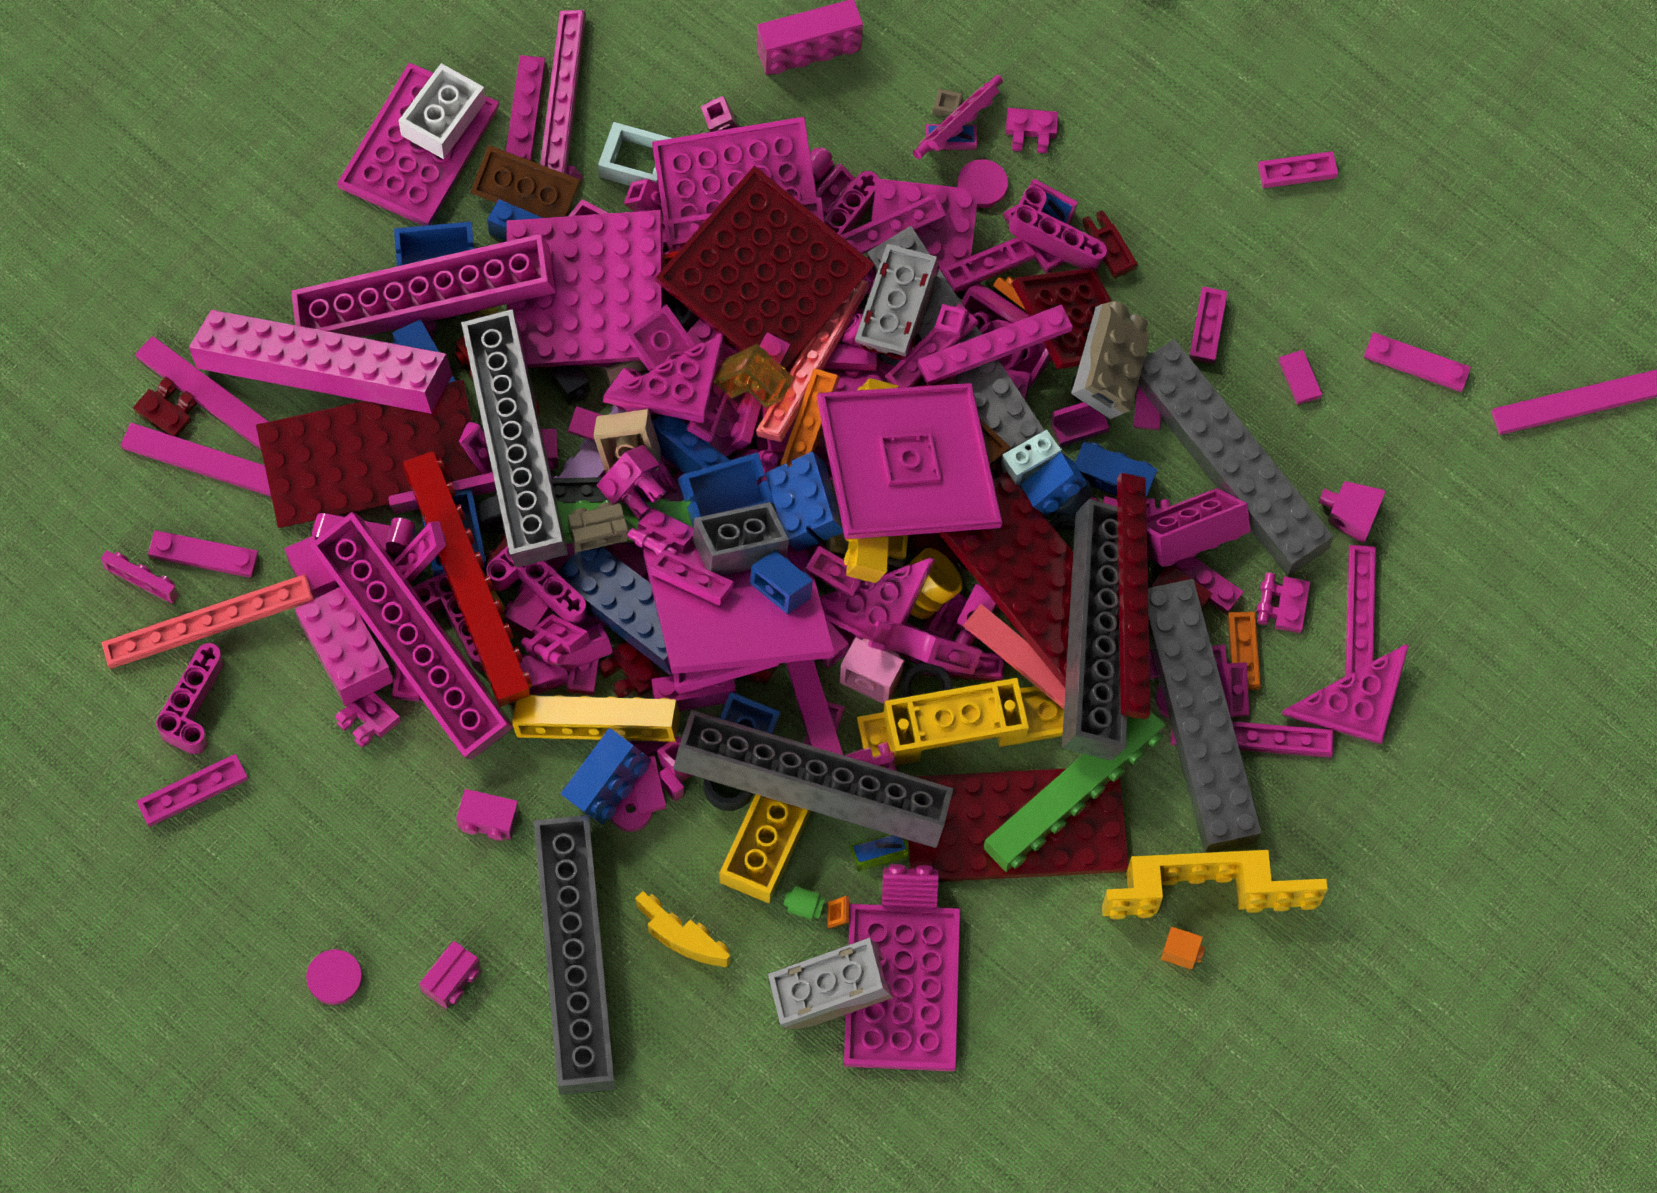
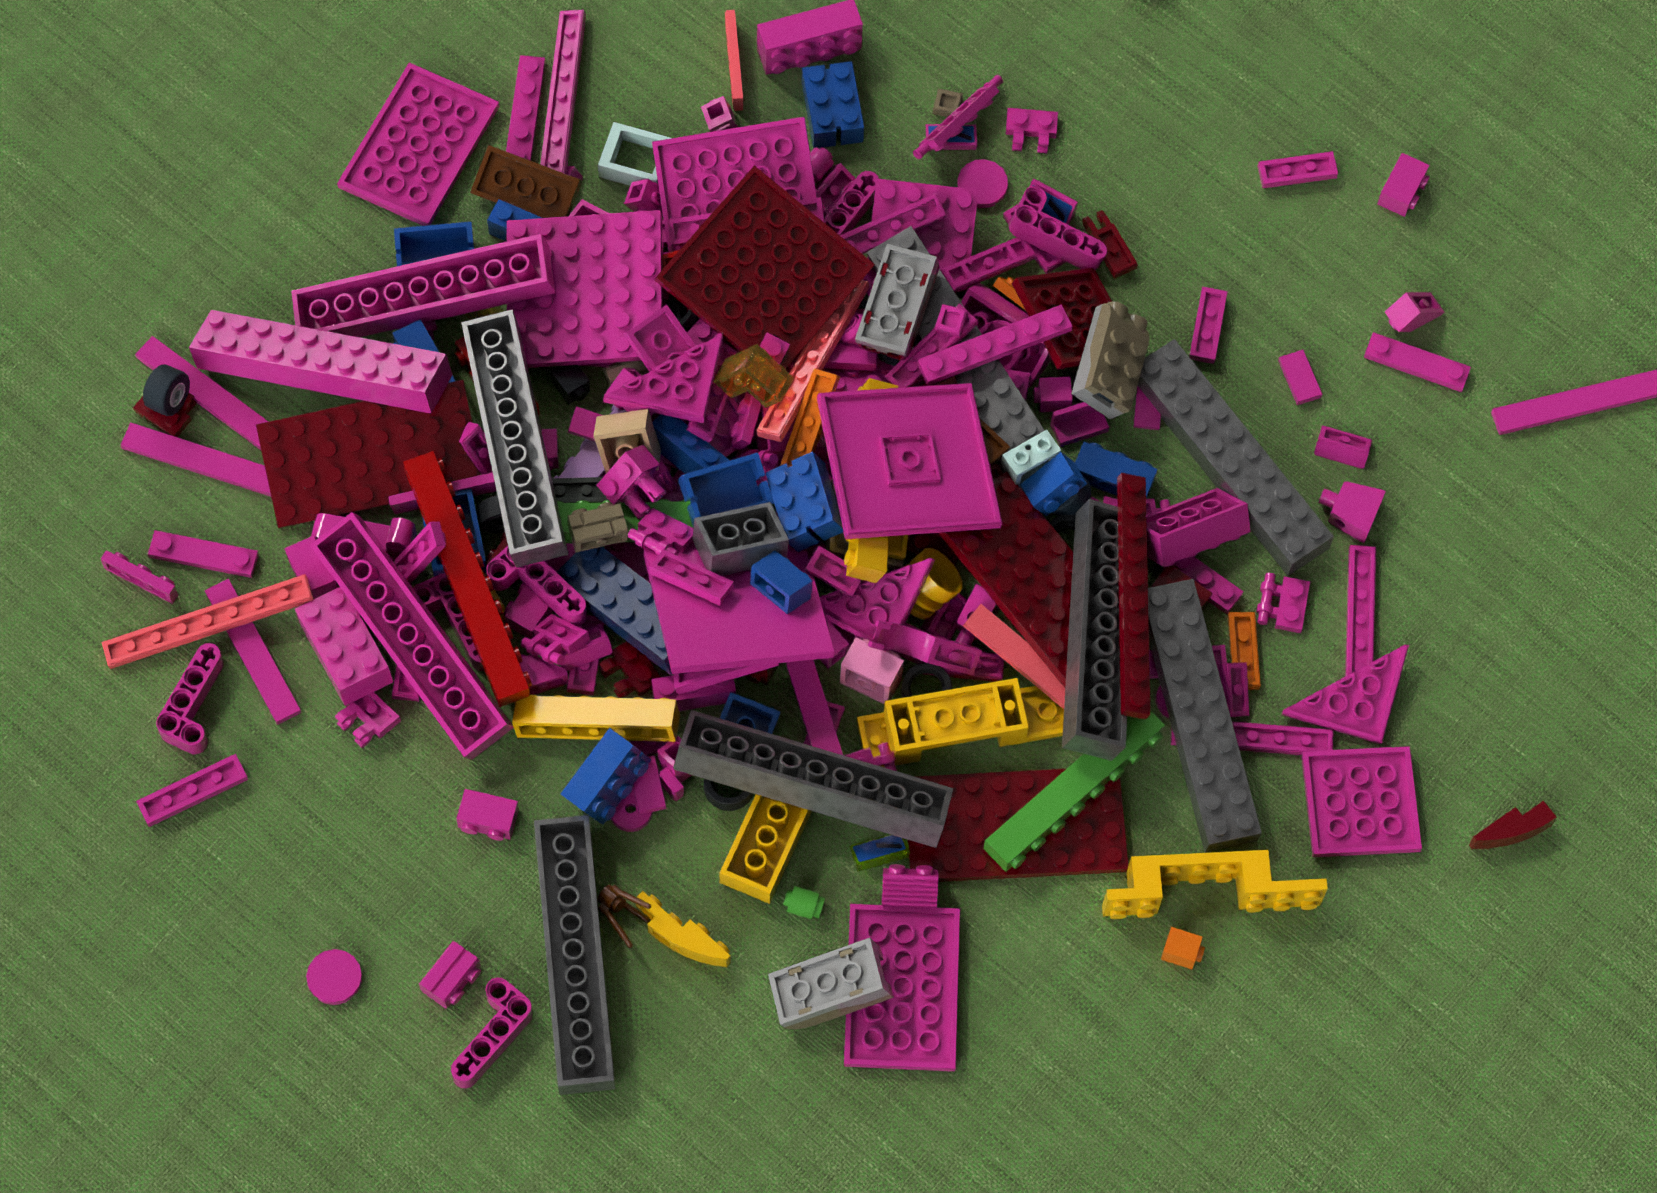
white brick [399,63,486,159] -> none
orange slope [827,896,850,929] -> none
none -> black wheel [143,364,190,416]
none -> dark pink tile [204,578,301,725]
none -> dark pink beam [451,977,533,1089]
none -> reddish brown plant [597,884,651,948]
none -> coral tile [725,10,743,111]
none -> blue piece [801,61,864,149]
none -> dark pink brick [1033,377,1072,412]
none -> dark pink plate [1301,746,1422,857]
none -> dark pink slope [1314,426,1372,469]
none -> dark pink brick [1377,153,1430,217]
none -> dark pink slope [1385,292,1445,332]
none -> dark red slope [1469,800,1557,849]

